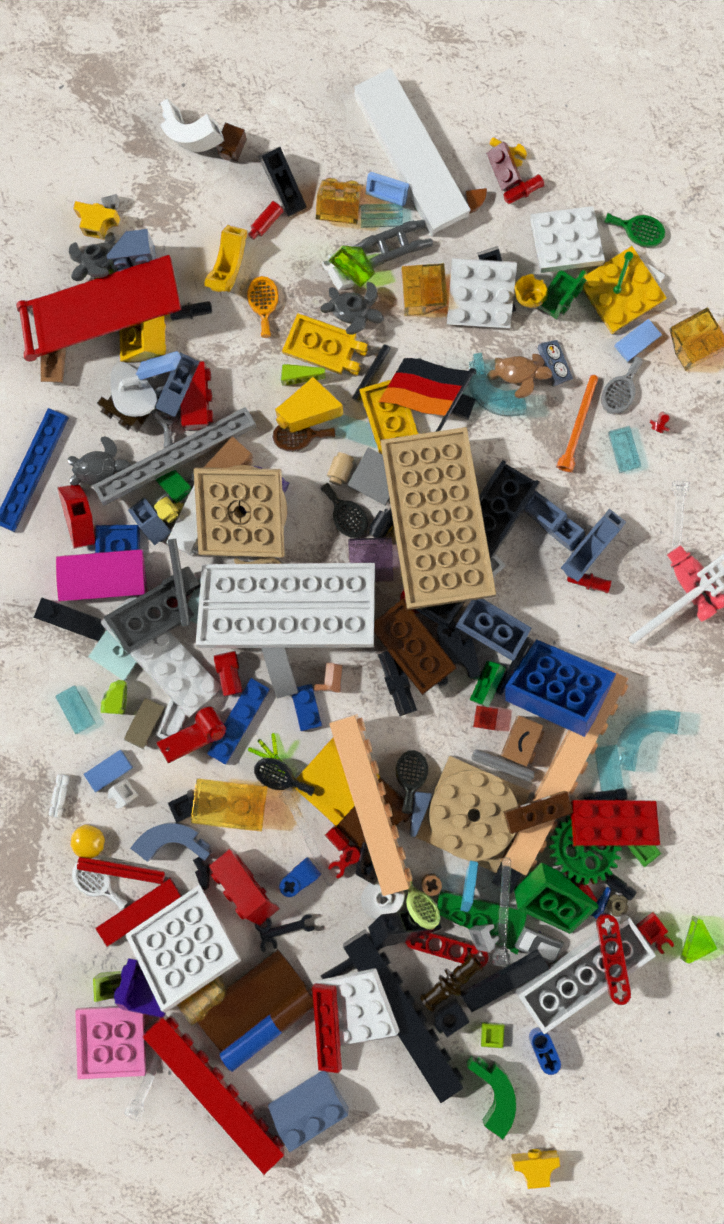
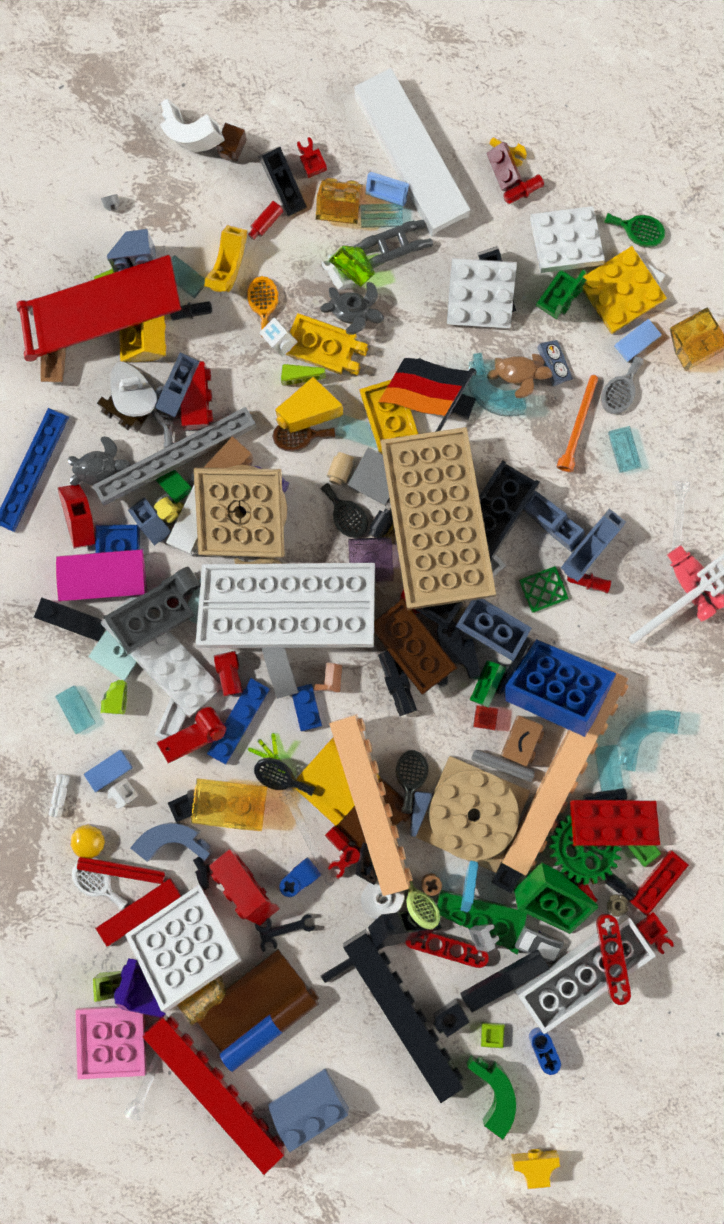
dark grey animal [69,232,116,281] -> none
yellow brick [73,201,120,240] -> none
dark tan slope [124,698,165,750] -> none
light blue tile [136,351,181,380] -> none
dark grey bar [168,538,190,627] -> none
red tile [312,983,342,1073] -> none
white plate [316,968,400,1046] -> none
black bar [352,344,391,402] -> none
clear yellow slope [401,263,448,316] -> none
dark brown piece [420,953,484,1012] -> none
dark orange tile [465,188,487,214] -> none
clear piece [492,857,511,966] -> none
reddish brown plate [503,790,573,834] -> none
yellow hair [514,274,548,308] -> none
blue piece [590,887,612,919] -> none
green hinge [613,251,633,294] -> none
red plate [649,411,670,434] -> none
clear neon green slope [680,915,717,964] -> none
none -> clear light blue tile [171,255,205,299]
none -> white brick [259,318,298,357]
none -> red plate [297,137,327,178]
none -> green window [519,566,569,613]
none -> red tile [629,850,689,916]

